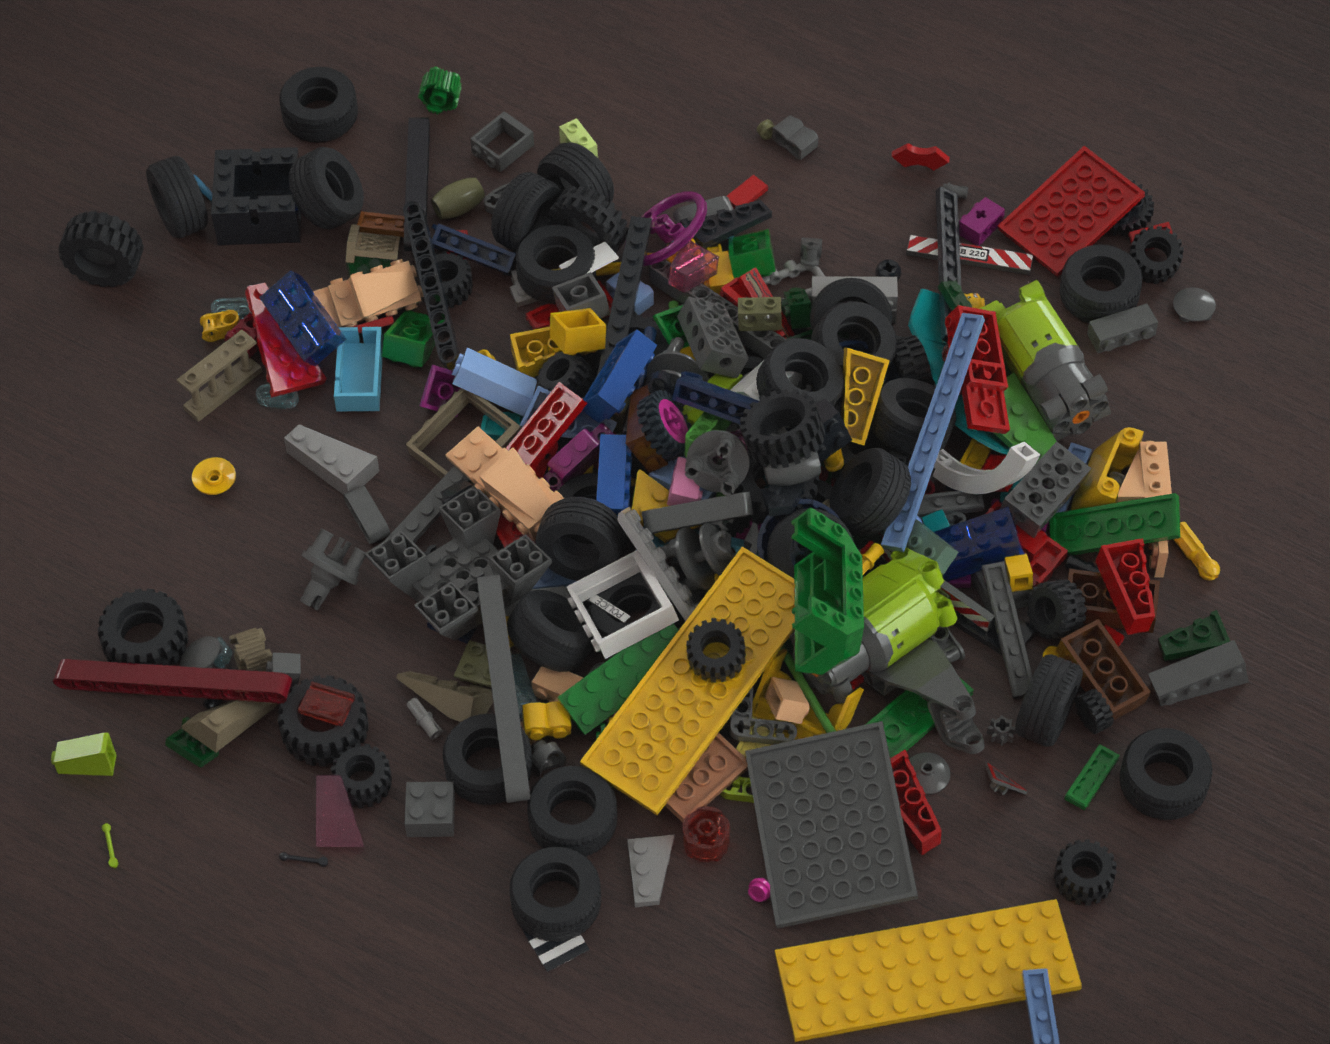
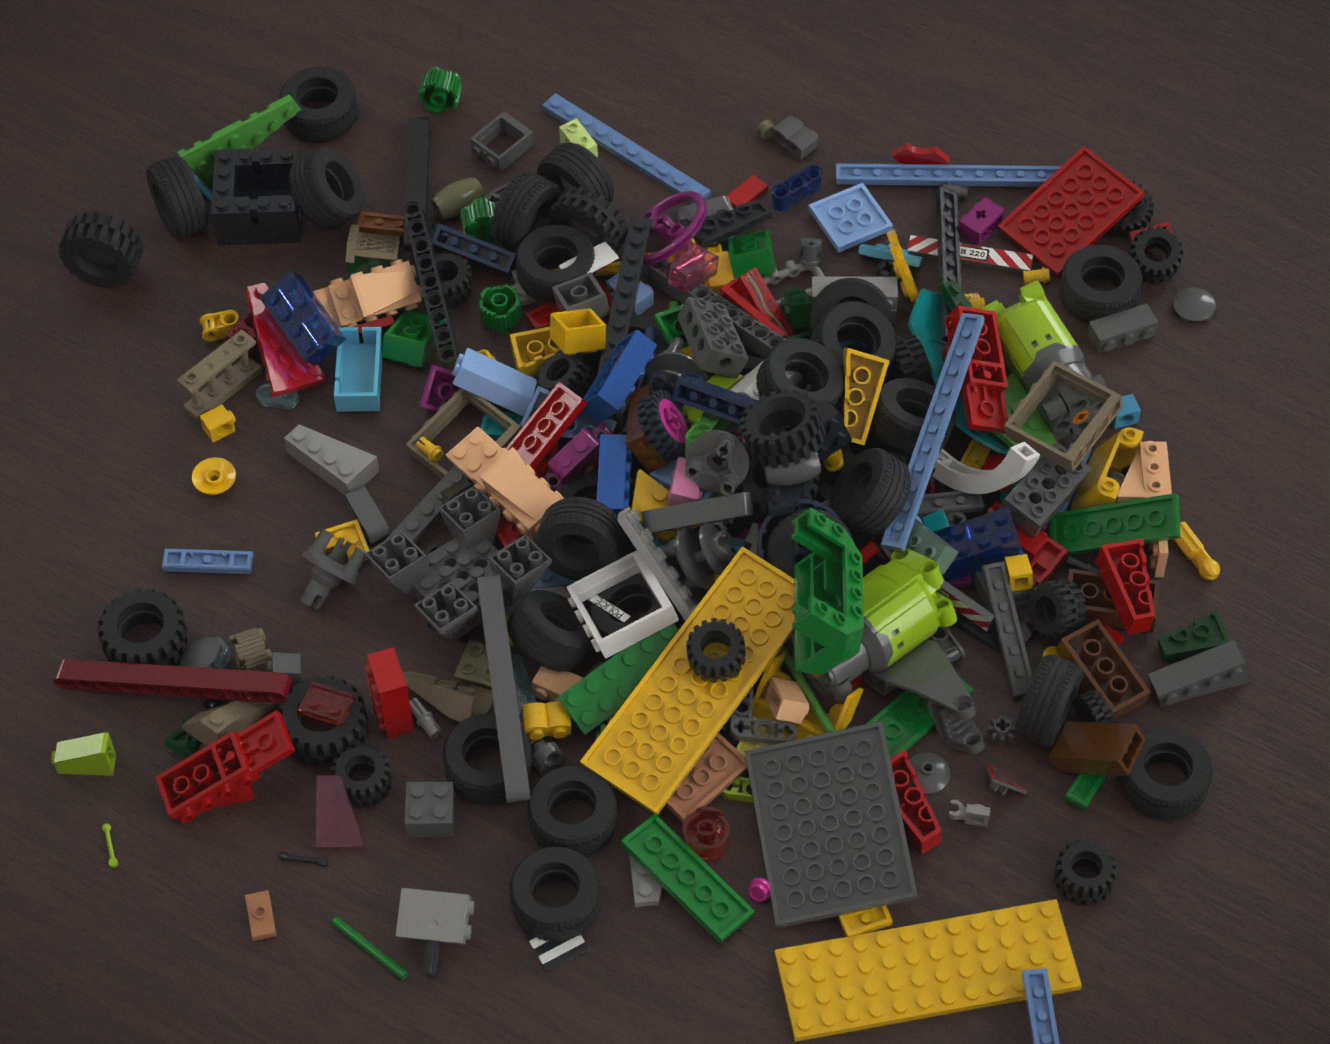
clear light blue plate [211,298,251,319] -> none
olive brick [738,297,782,331] -> none
yellow axle [861,543,884,575] -> none
none -> red wedge [155,710,295,824]
none -> medium blue plate [162,549,254,574]
none -> bright green wing [177,95,301,186]
none -> yellow brick [200,404,236,443]
none -> nougat plate [245,890,277,941]
none -> yellow plate [315,519,369,561]
none -> green bar [331,916,408,980]
none -> red brick [364,647,414,740]
none -> light grey piece [396,888,474,977]
none -> yellow pin [416,437,444,462]
none -> green brick [460,197,497,242]
none -> green brick [478,284,522,334]
none -> medium blue plate [542,93,711,204]
none -> green plate [620,814,755,943]
none -> clear blue beam [771,165,823,211]
none -> light blue plate [808,183,893,253]
none -> medium blue plate [836,164,1062,187]
none -> yellow plate [839,906,893,938]
none -> medium azure plate [858,244,923,267]
none -> yellow wing [887,229,918,302]
none -> light grey plate [948,800,990,827]
none -> dark tan window [1004,360,1123,472]
none -> yellow pin [1023,267,1050,284]
none -> reddish brown brick [1048,721,1146,776]
none -> dark azure brick [1111,394,1141,429]

